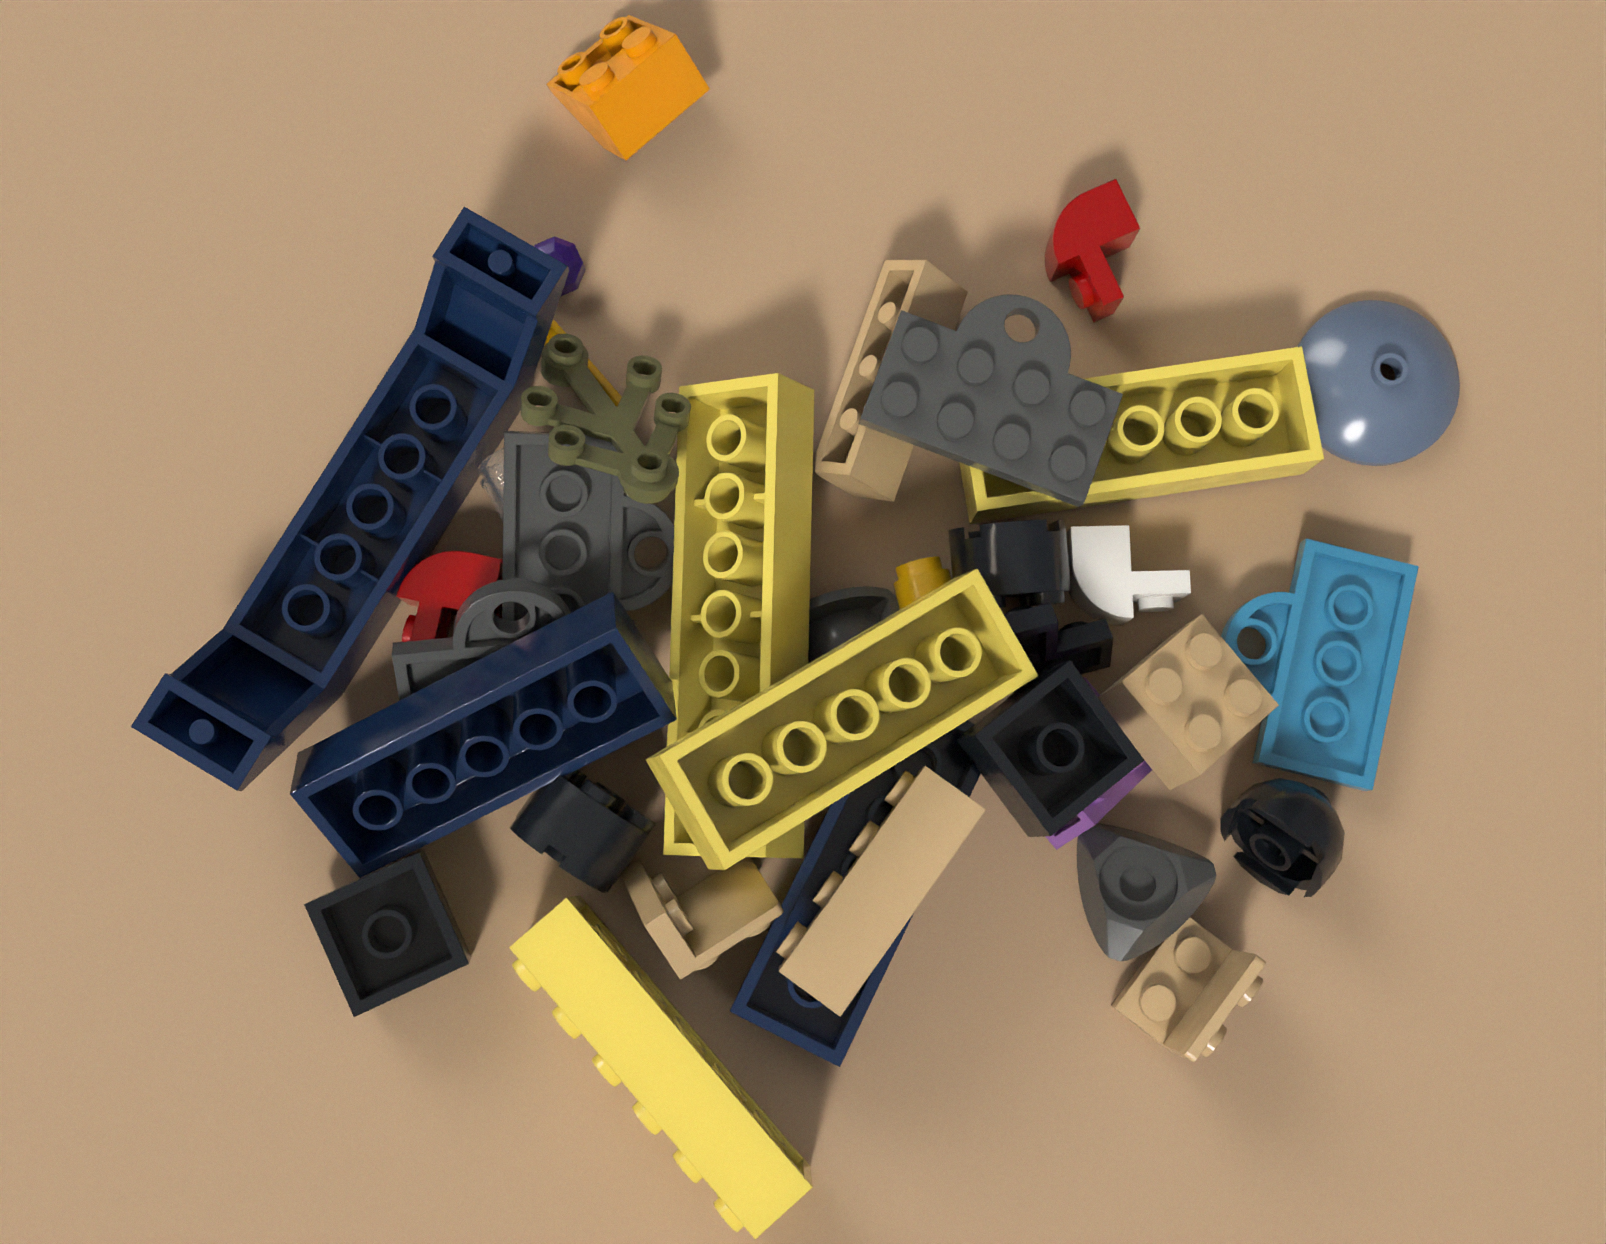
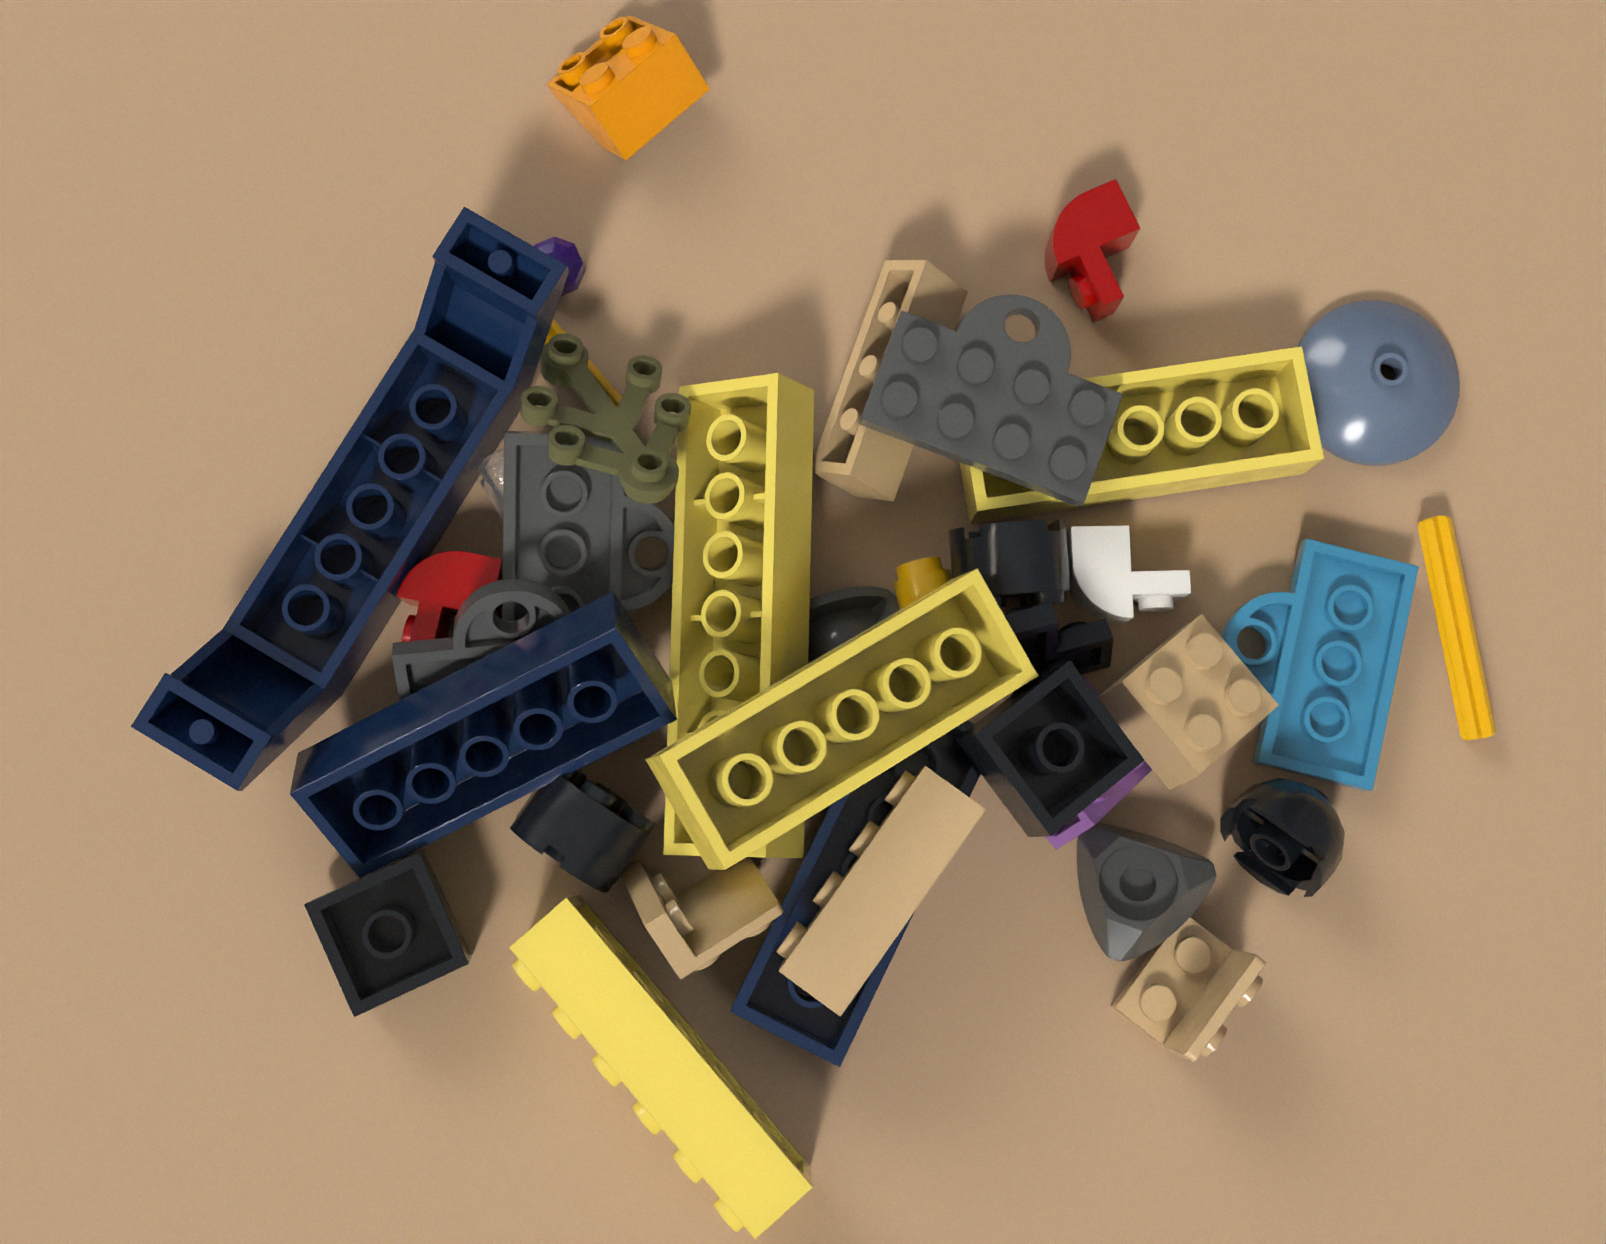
none -> yellow axle [1417,515,1496,741]

